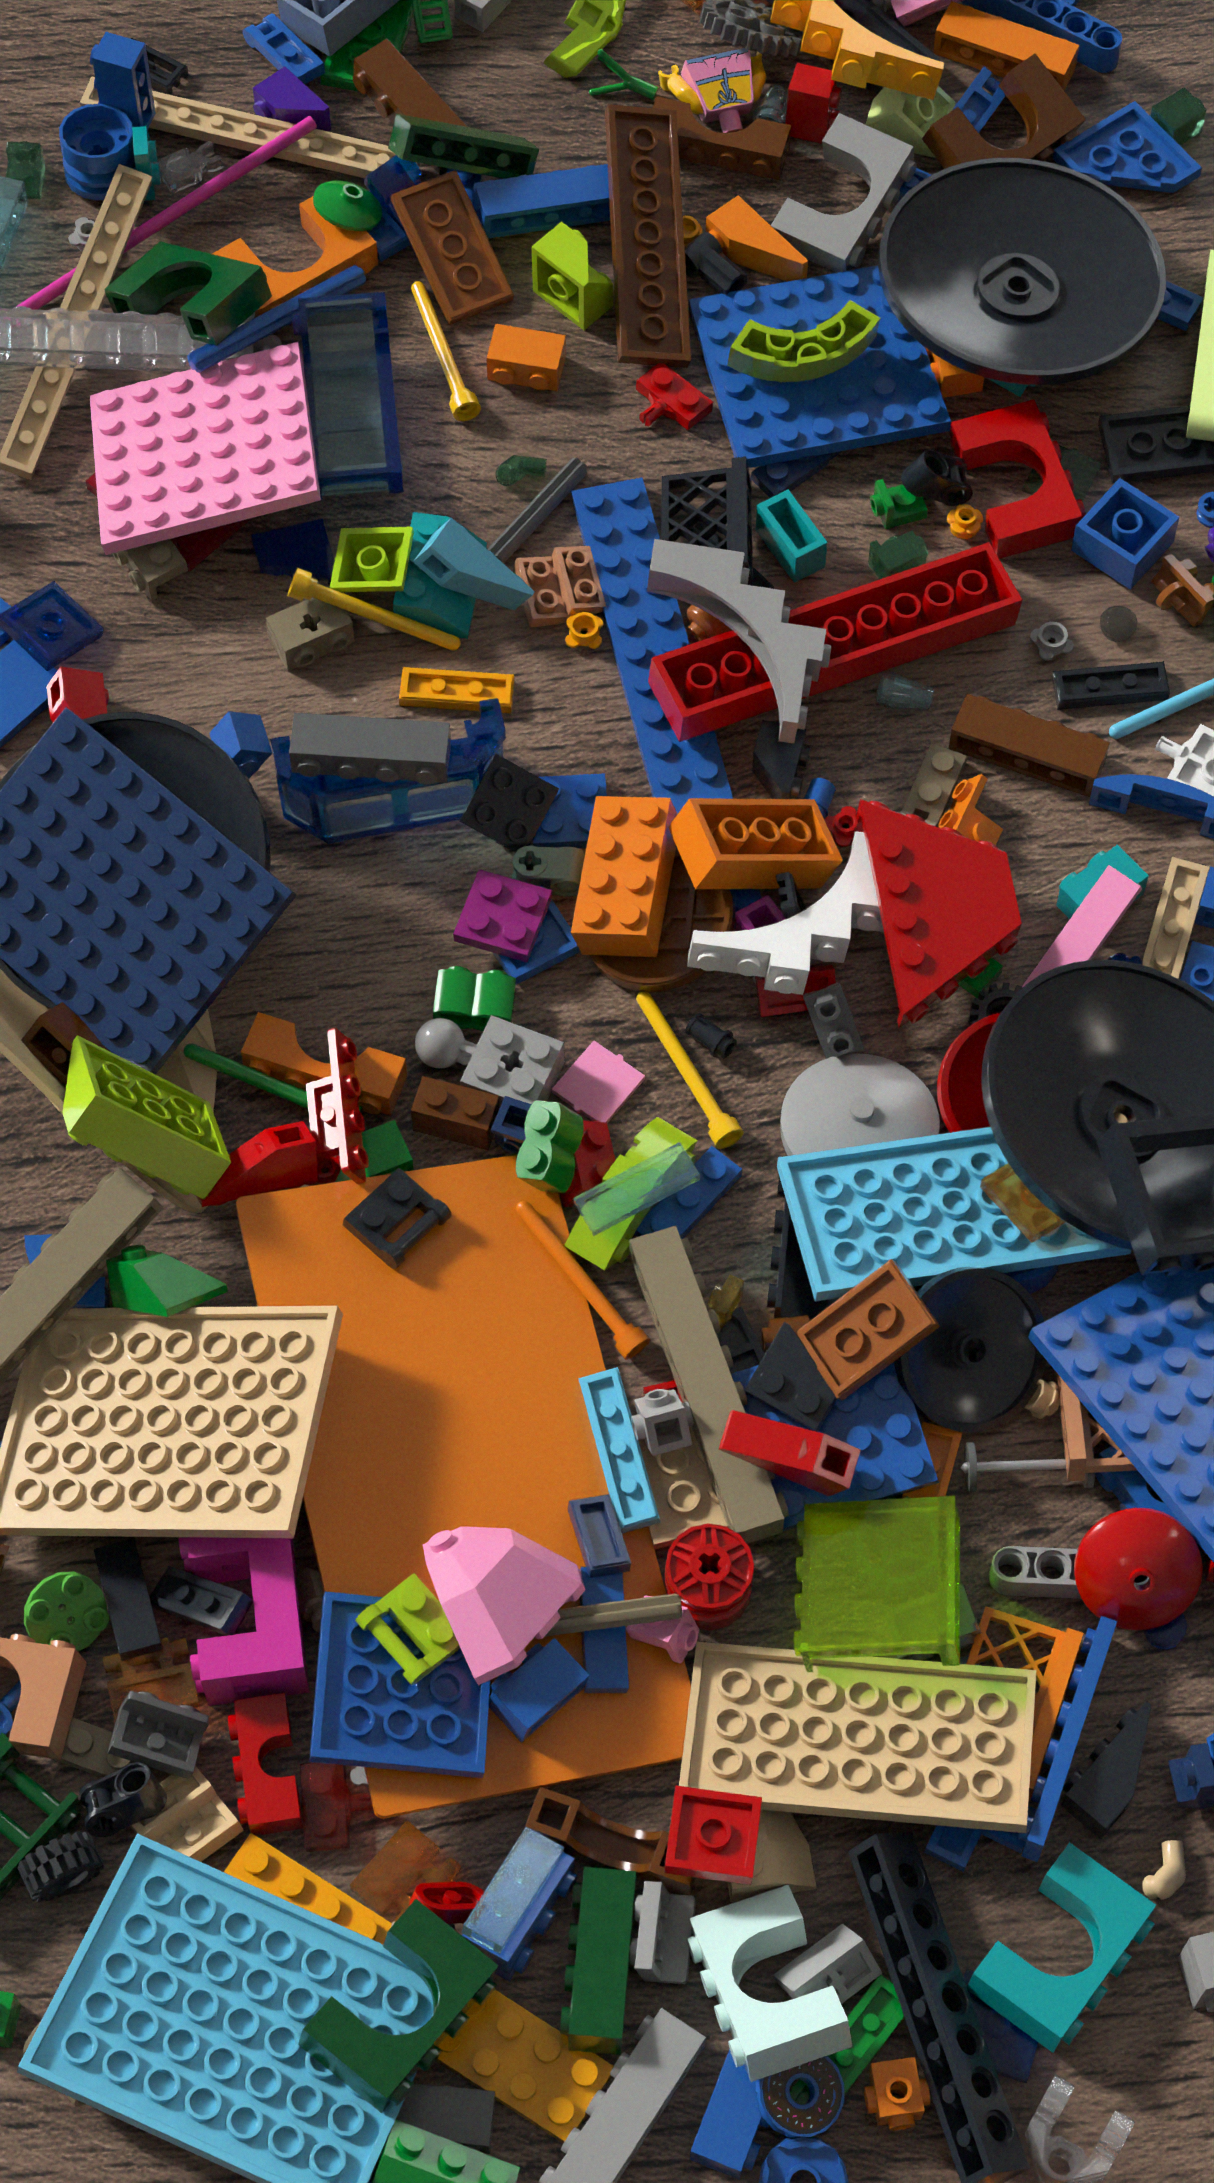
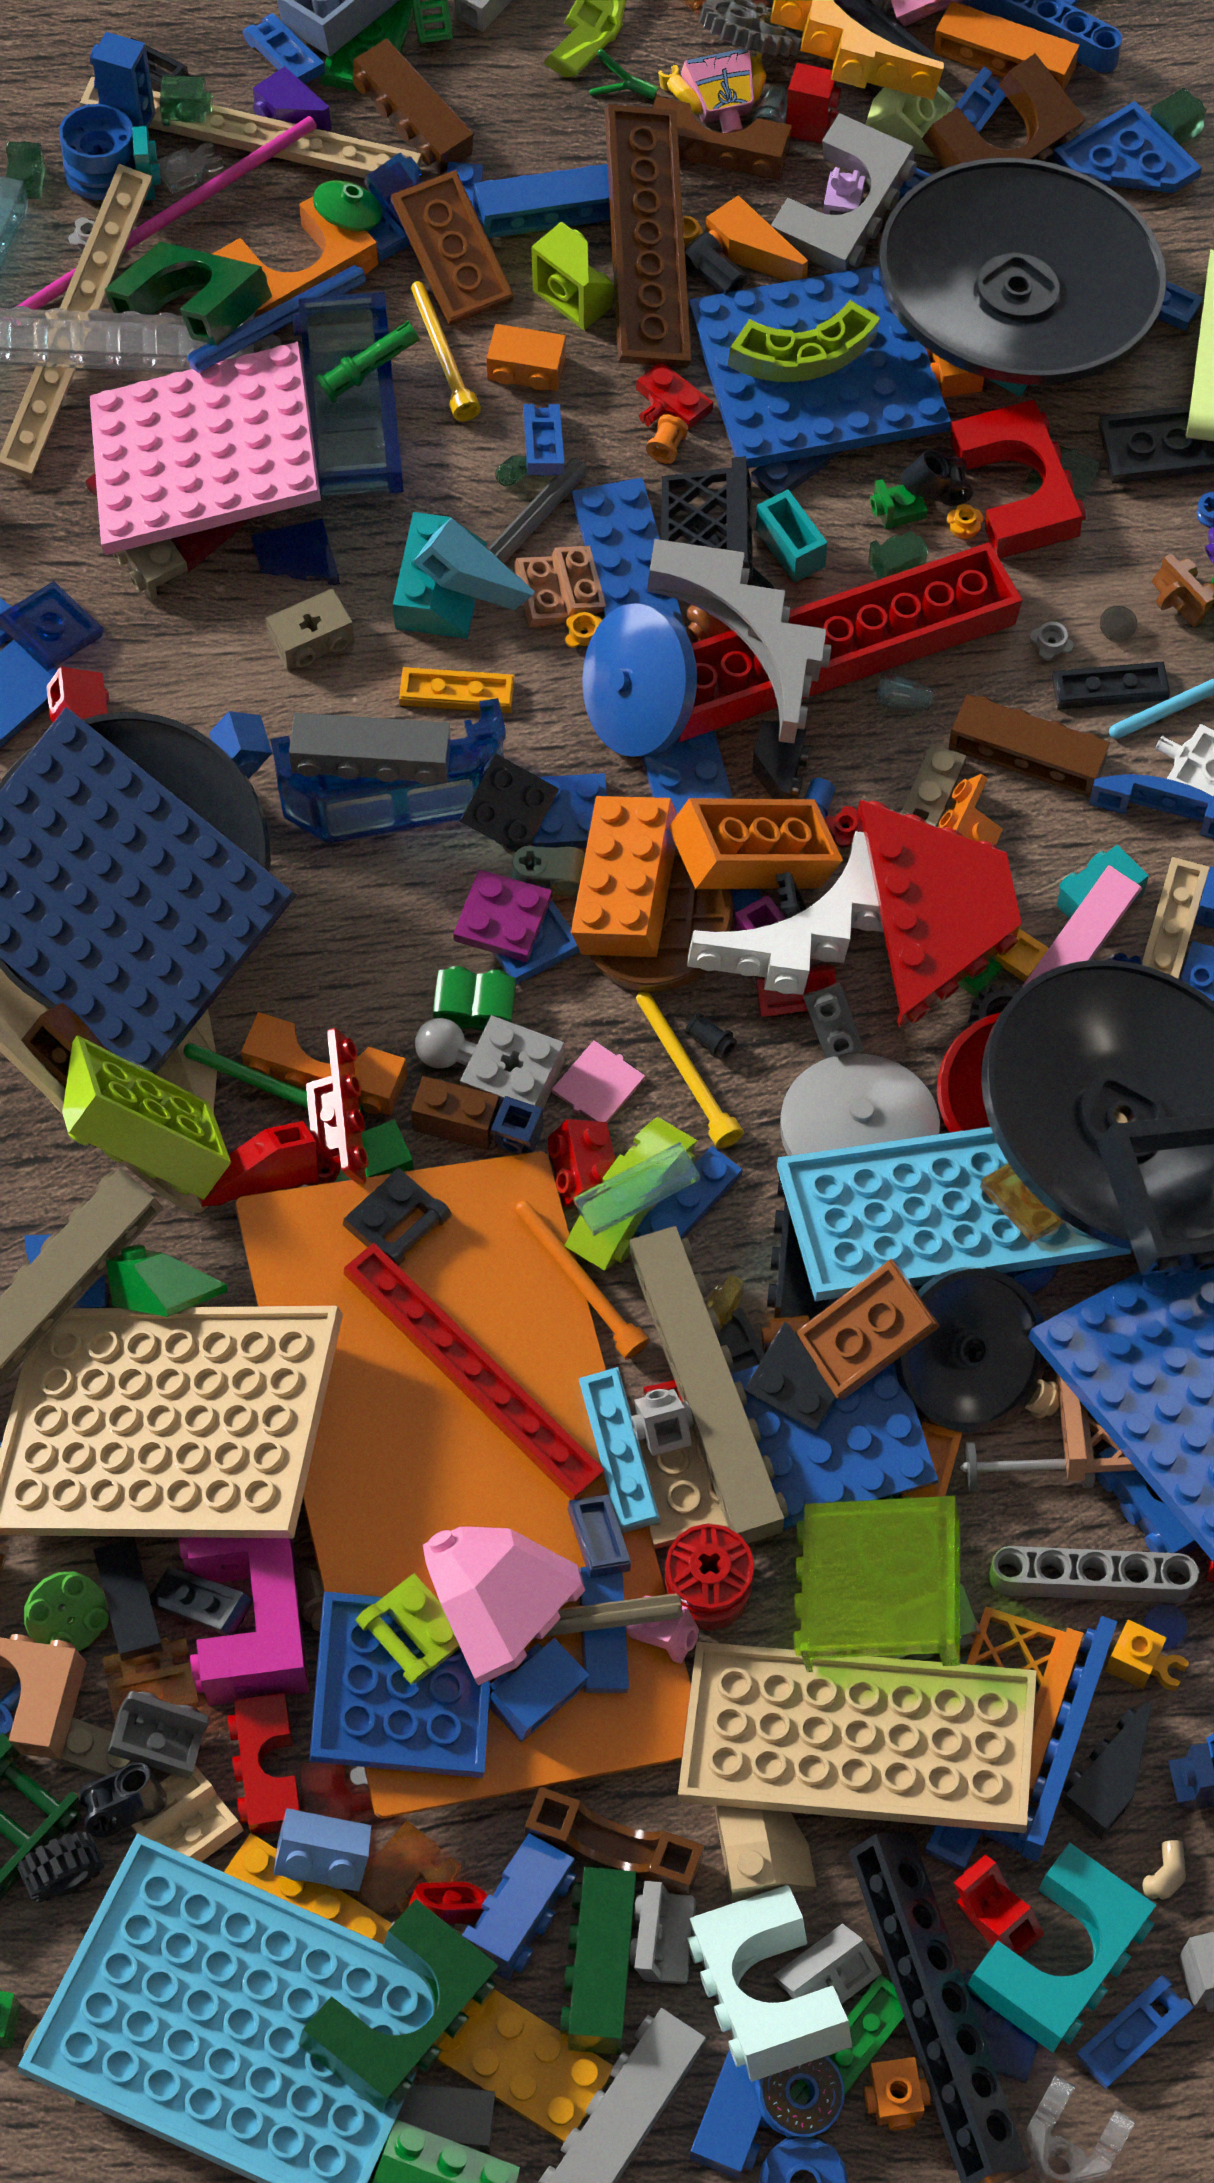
yellow piece [287,568,461,651] -> none
lime slope [330,527,414,592] -> none
dark green brick [388,113,539,179] -> none
clear light blue tile [461,1827,564,1954] -> none
green brick [516,1100,584,1193] -> none
red plate [664,1785,762,1885] -> none
red slope [718,1410,861,1497] -> none
blue brick [1071,478,1180,590] -> none
red dish [1074,1508,1202,1630] -> none
none -> clear green brick [159,75,213,126]
none -> medium blue brick [274,1808,371,1892]
none -> green pin [315,321,421,404]
none -> red plate [343,1243,604,1500]
none -> blue plate [523,404,564,476]
none -> blue dish [582,603,697,757]
none -> orange bush [646,414,688,464]
none -> lavender brick [823,167,865,215]
none -> red brick [953,1854,1044,1956]
none -> light orange plate [995,929,1049,982]
none -> blue plate [1075,1974,1195,2090]
none -> light orange brick [1105,1620,1189,1691]

